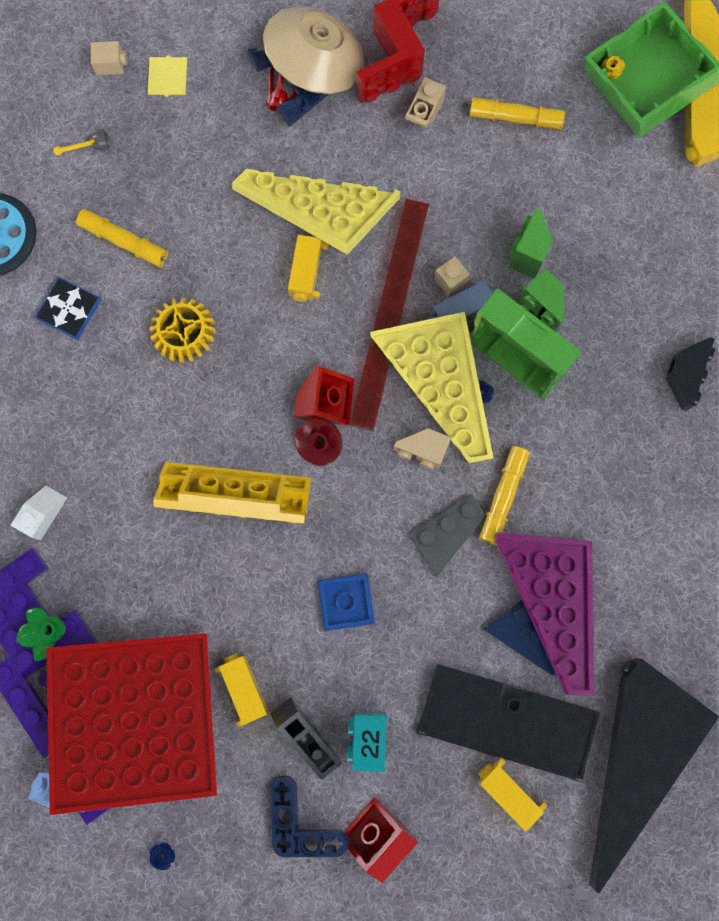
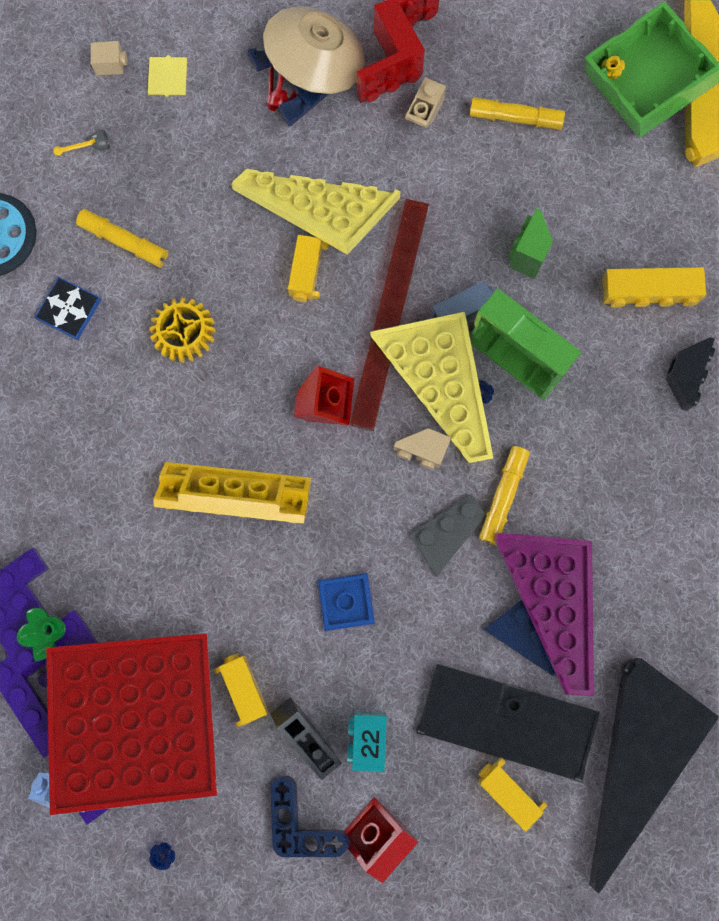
white slope [11,486,67,540] -> none
dark red dish [295,418,343,466] -> none
tan brick [434,256,470,297] -> none
bright green slope [518,268,565,332] -> none
none -> yellow brick [602,267,706,308]

